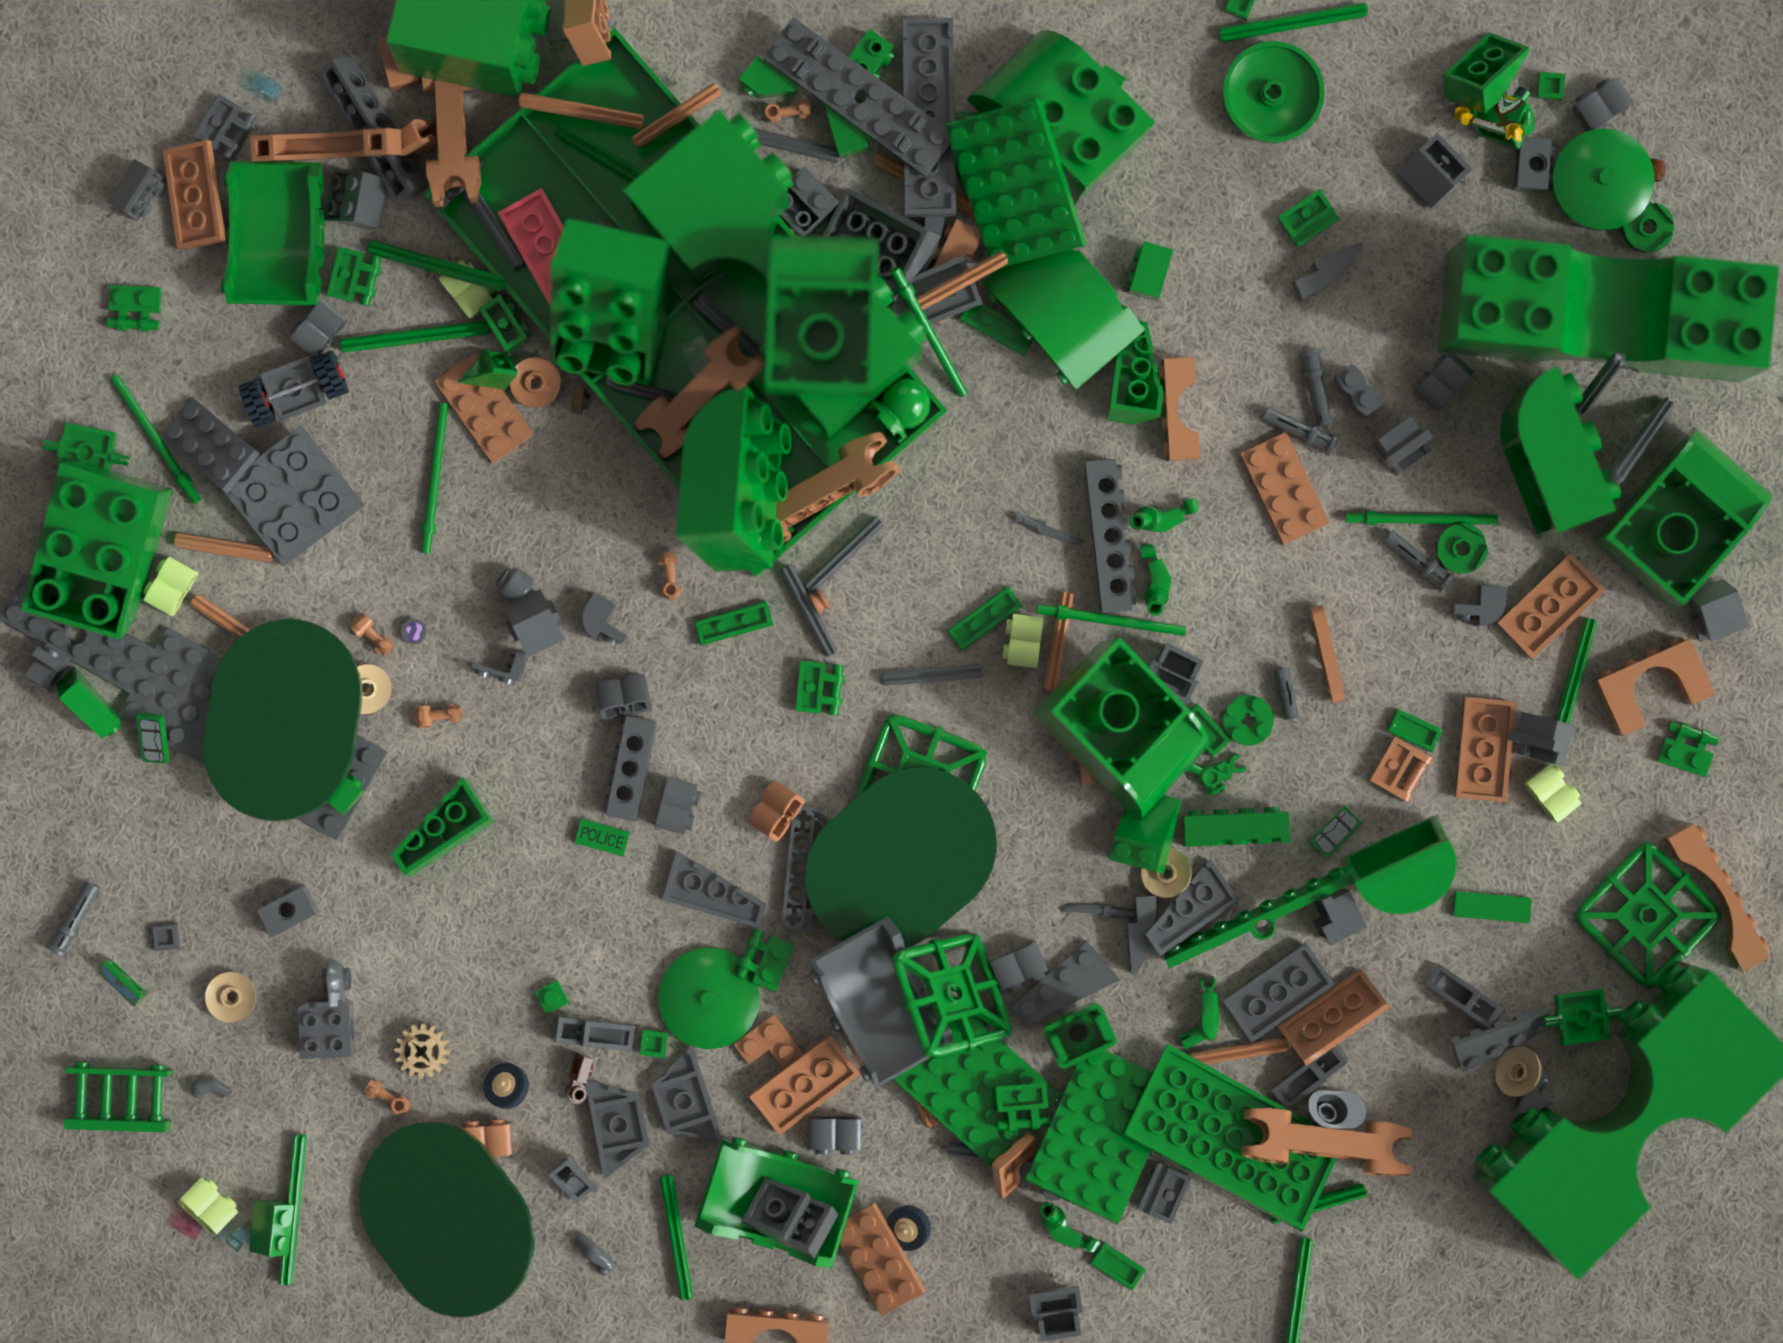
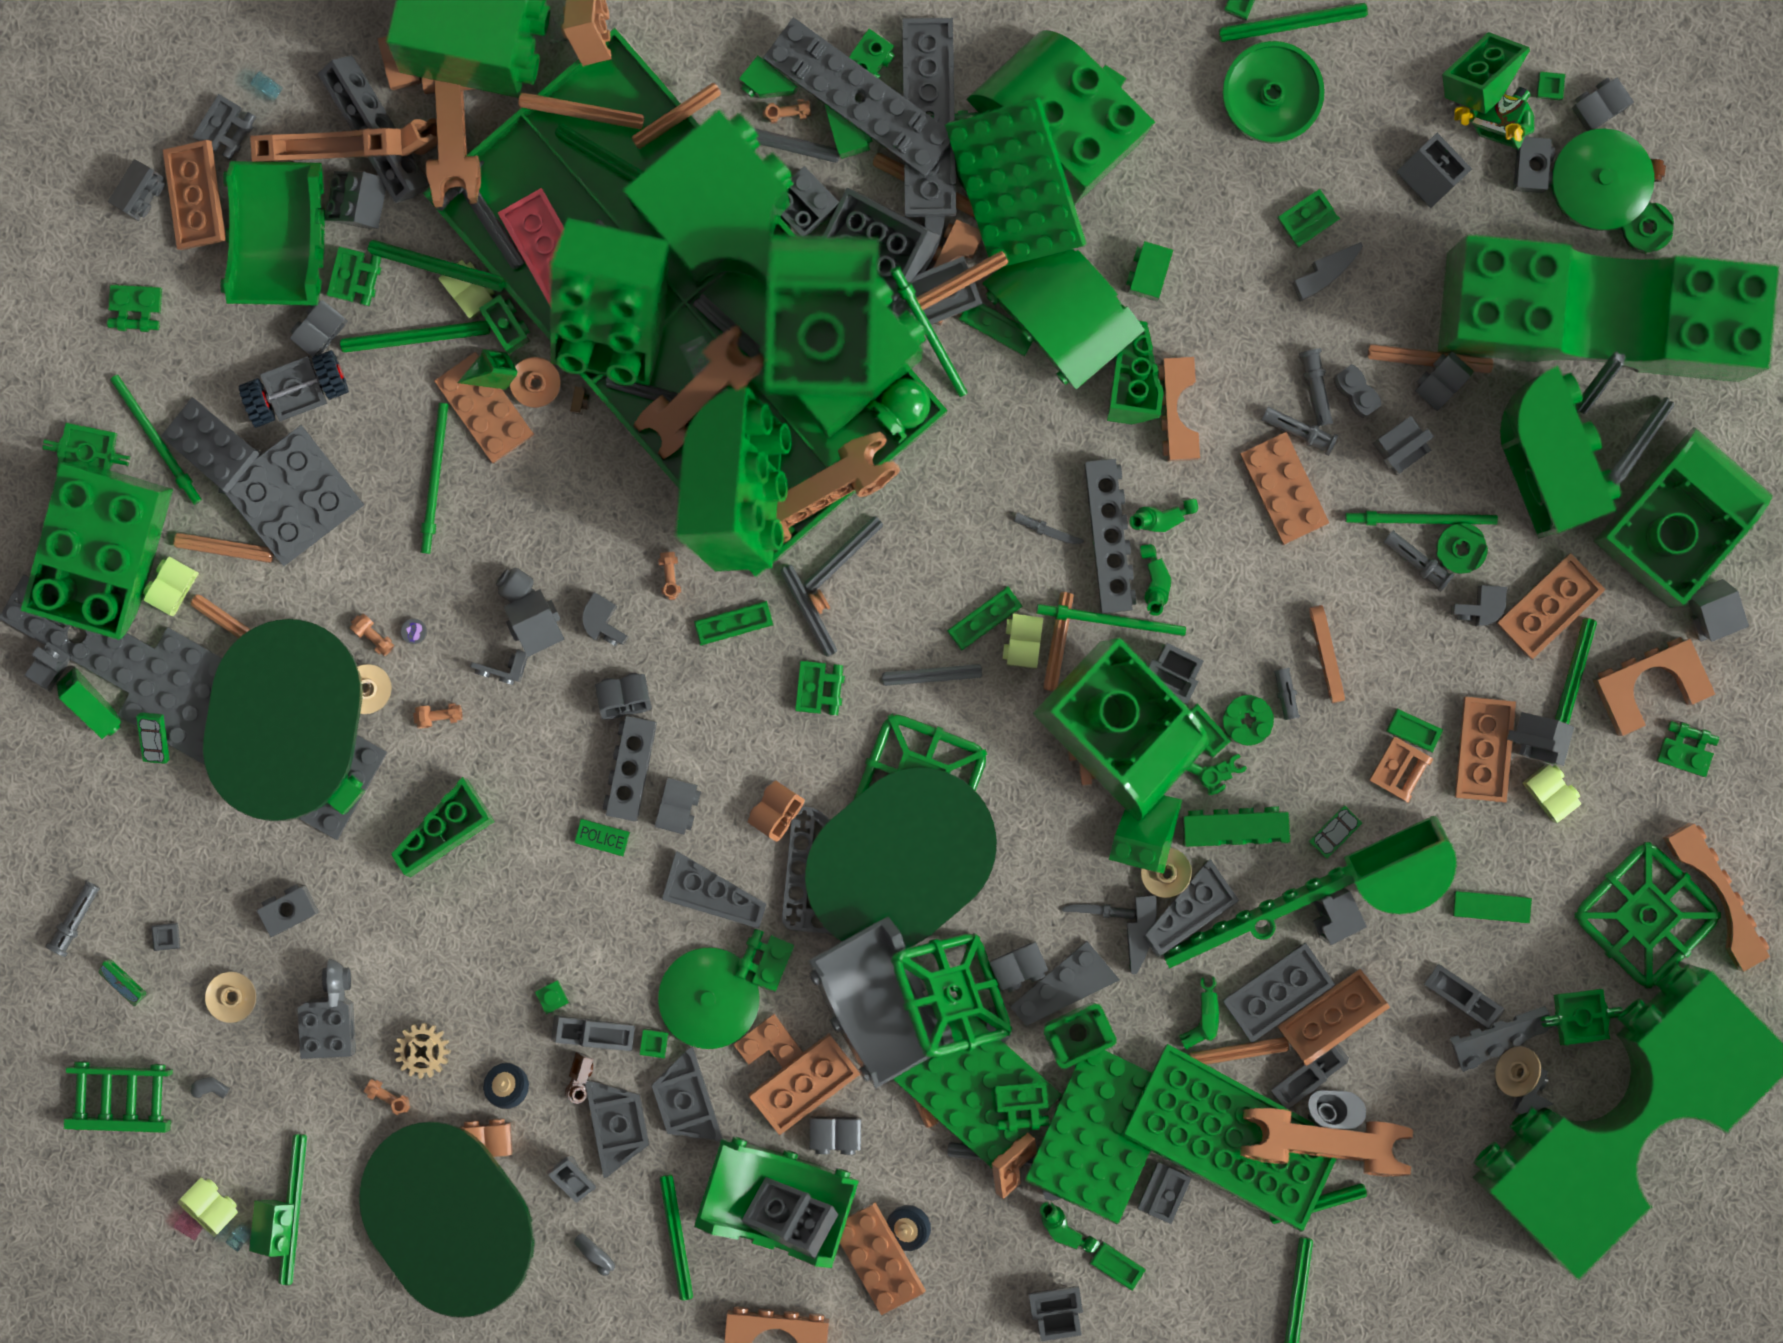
none -> nougat axle [1368,344,1493,373]

